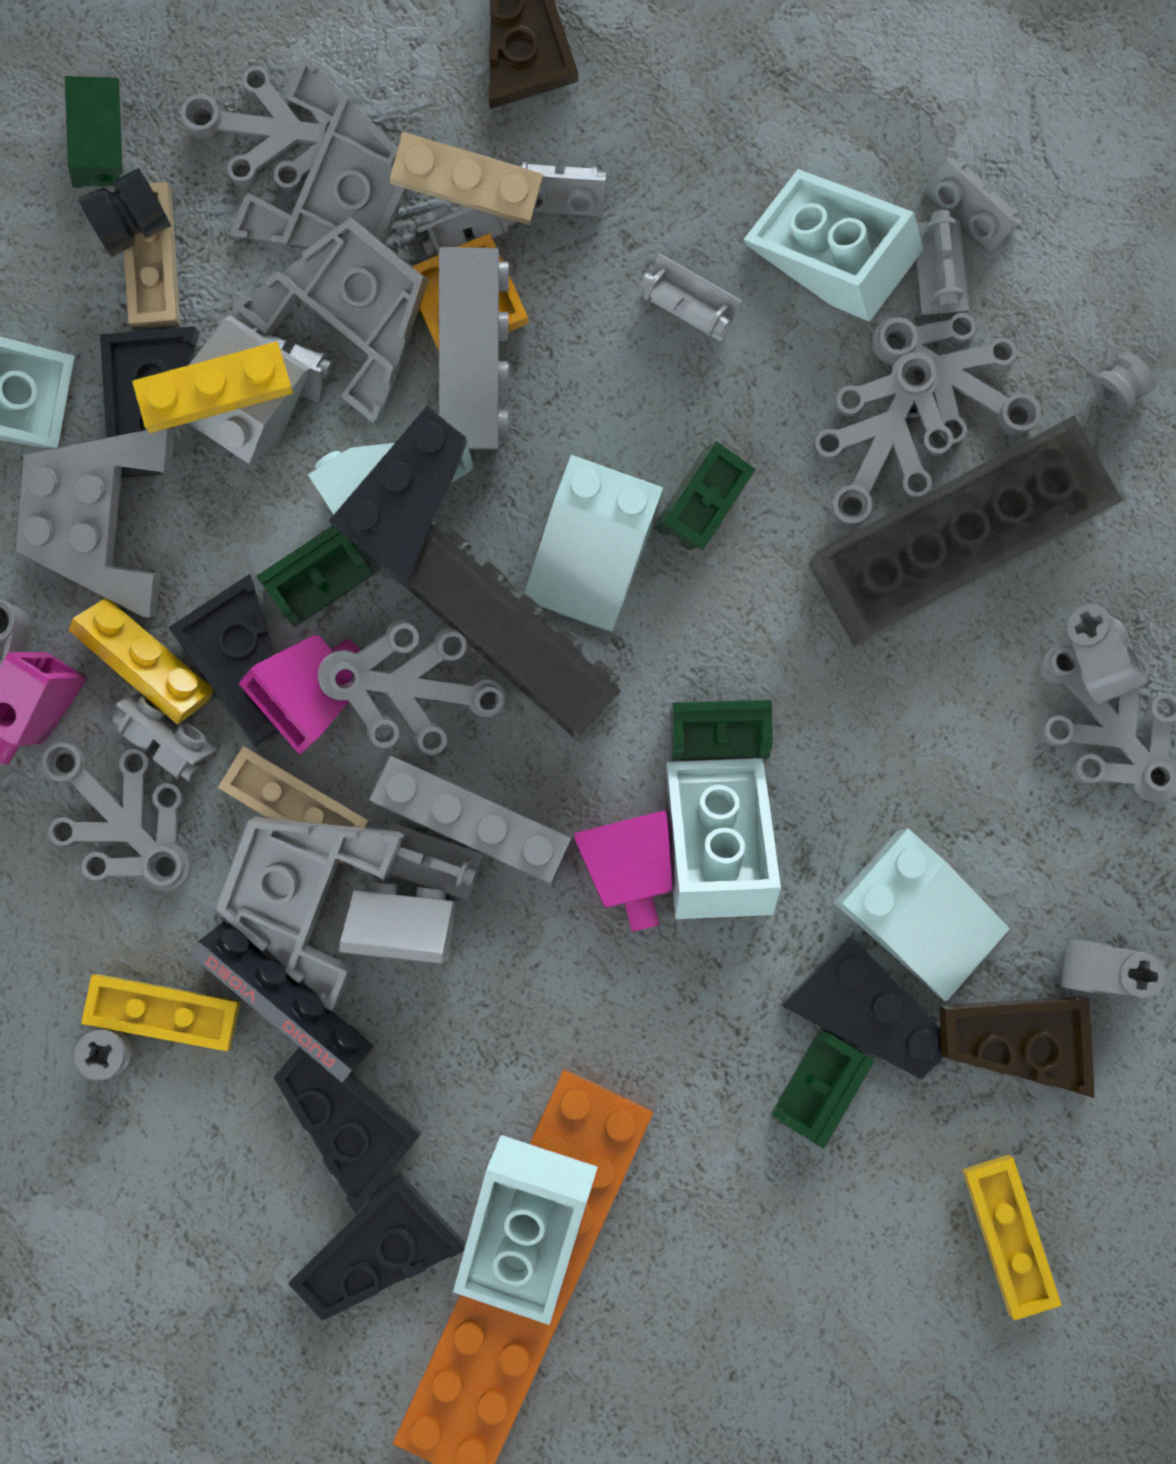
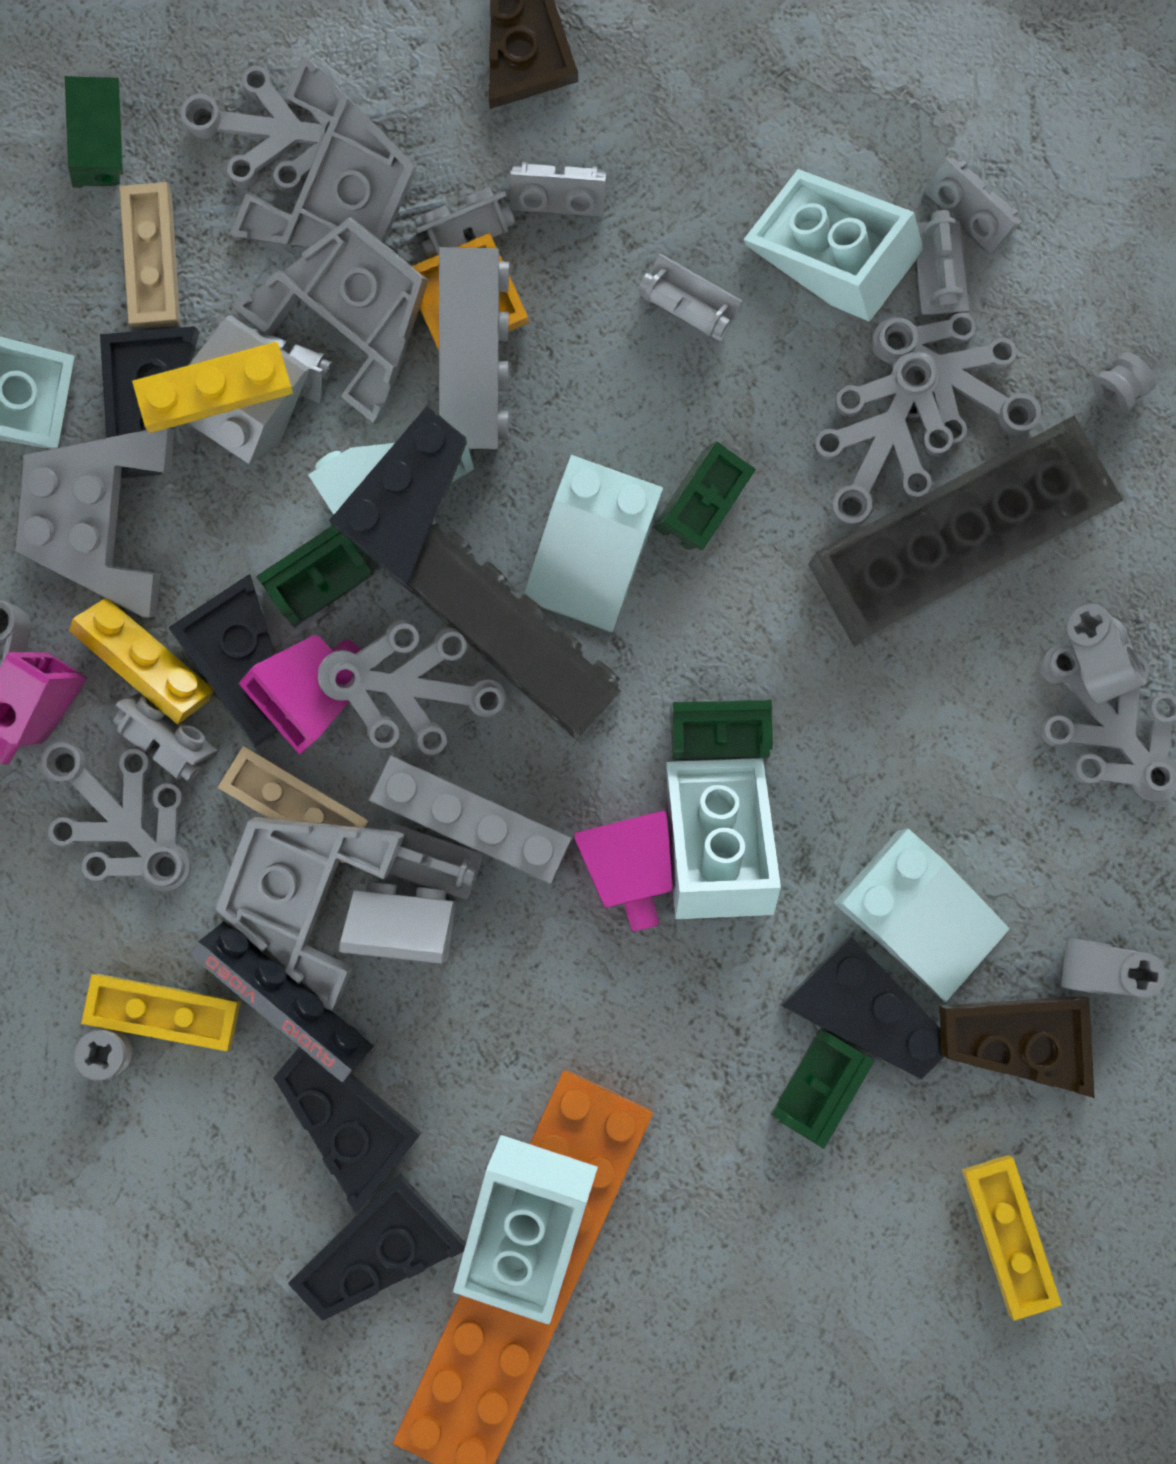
black wheel [78,168,172,257] -> none
tan plate [390,131,543,225] -> none

